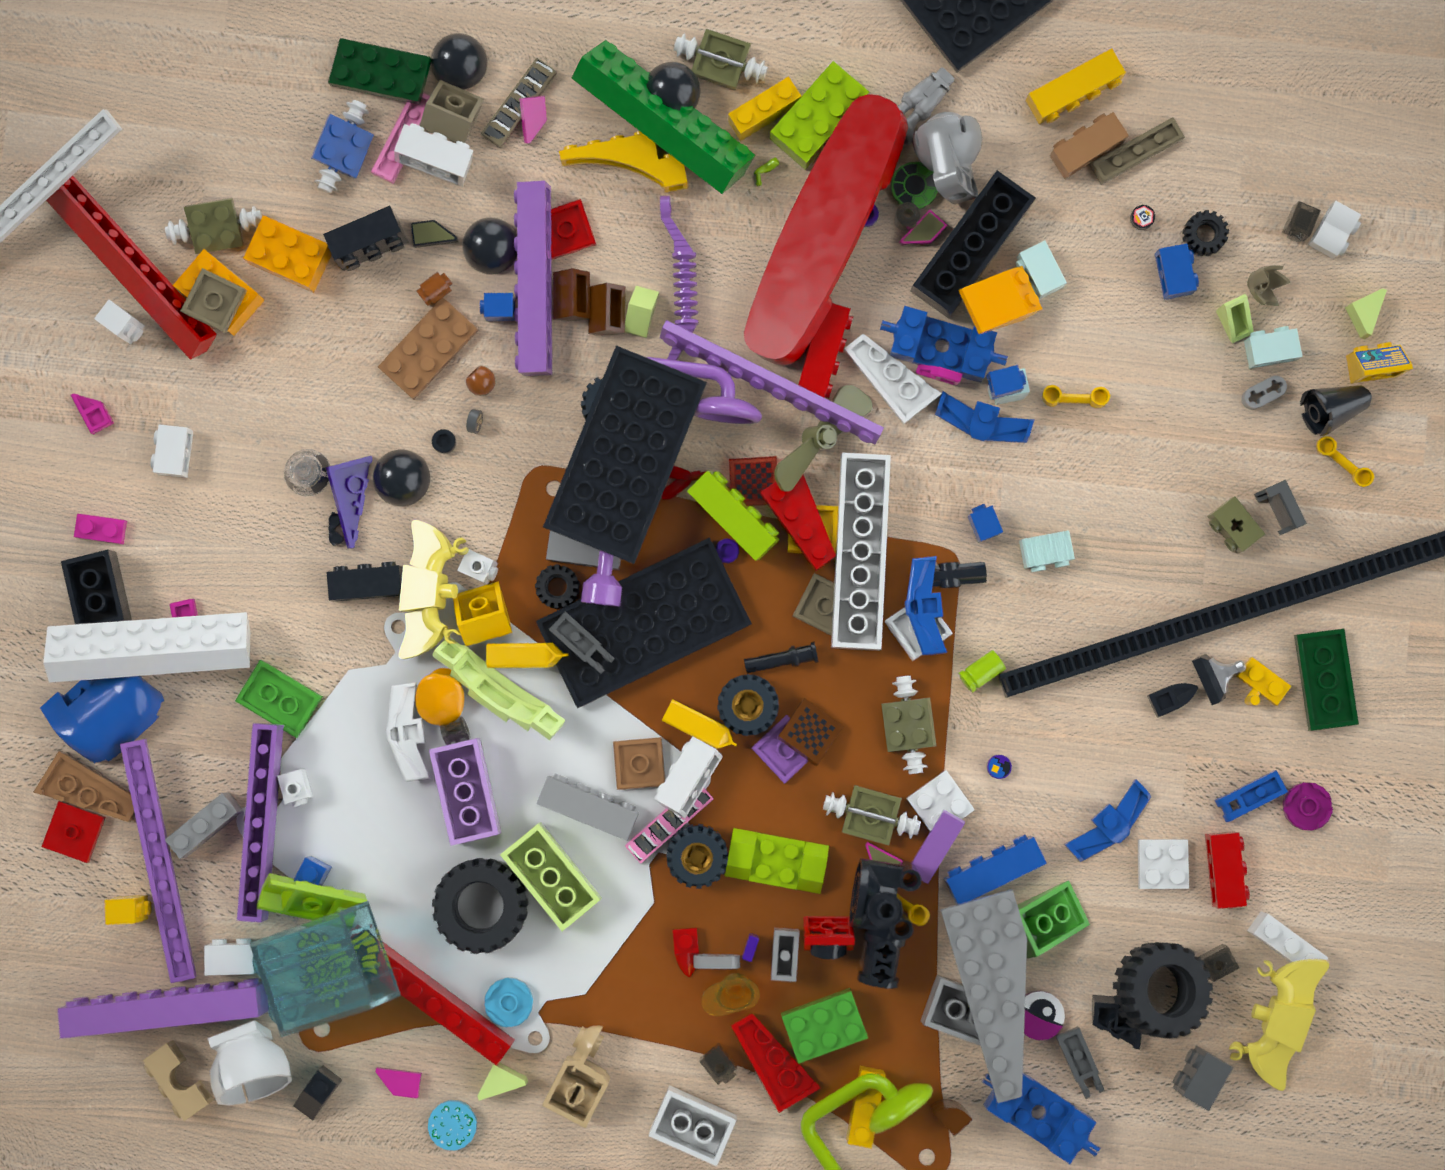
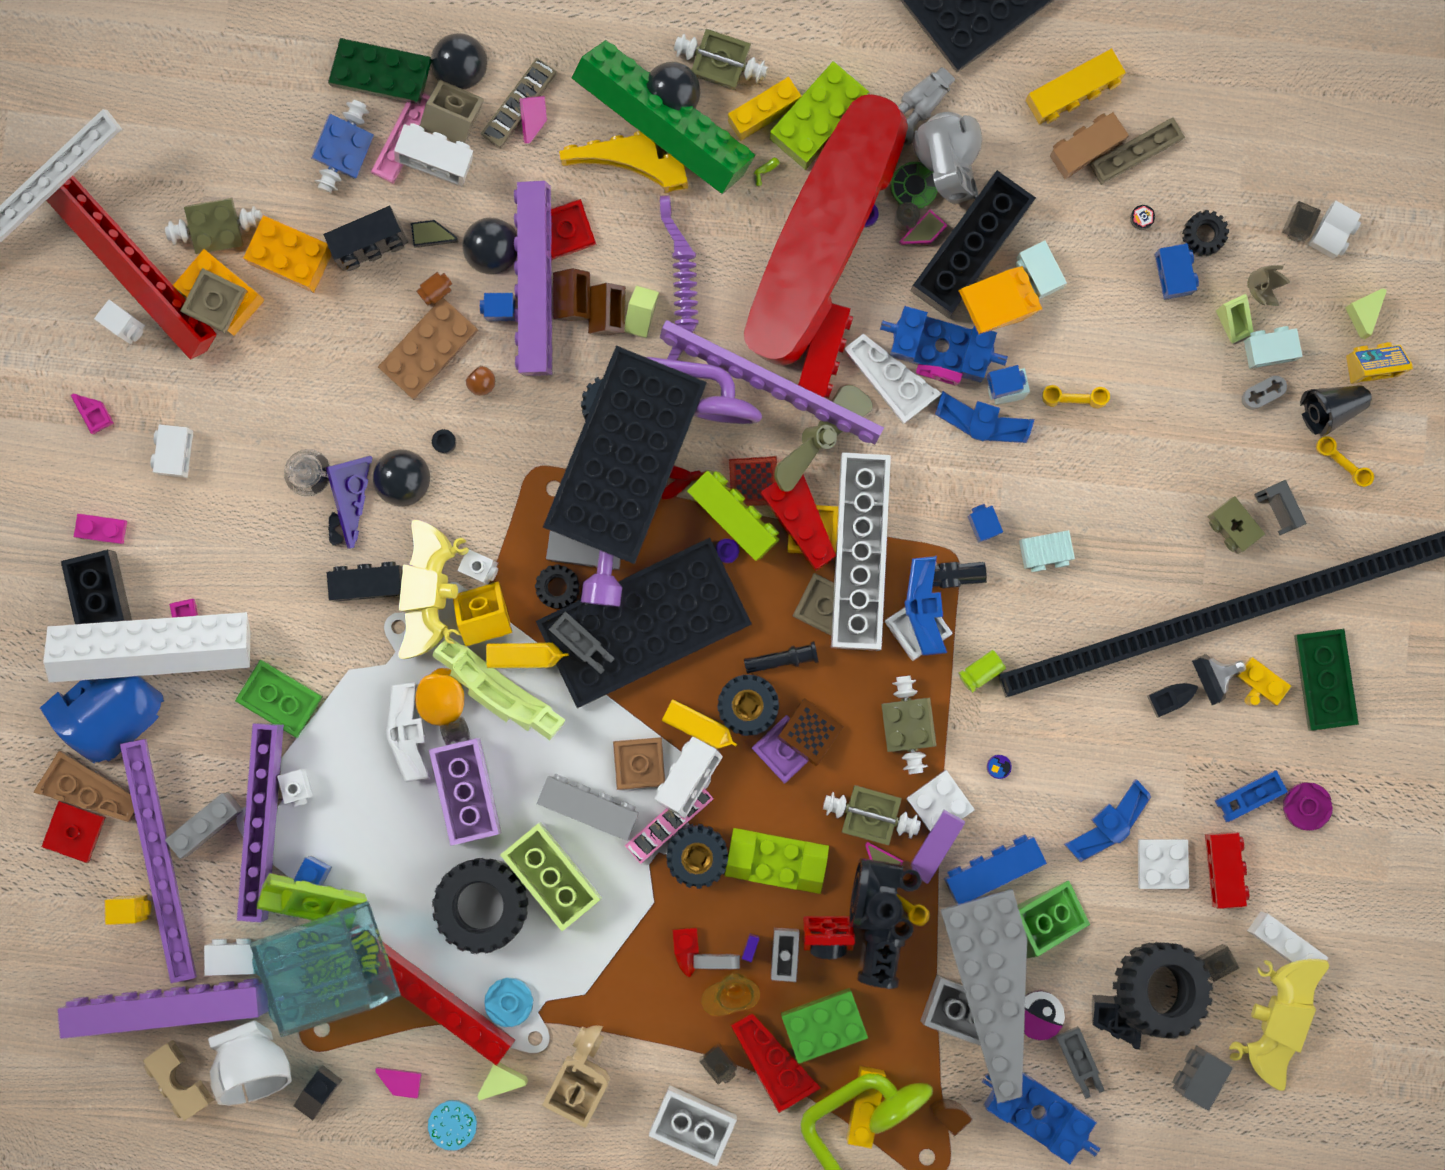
dark grey tile [466,409,483,434] -> none

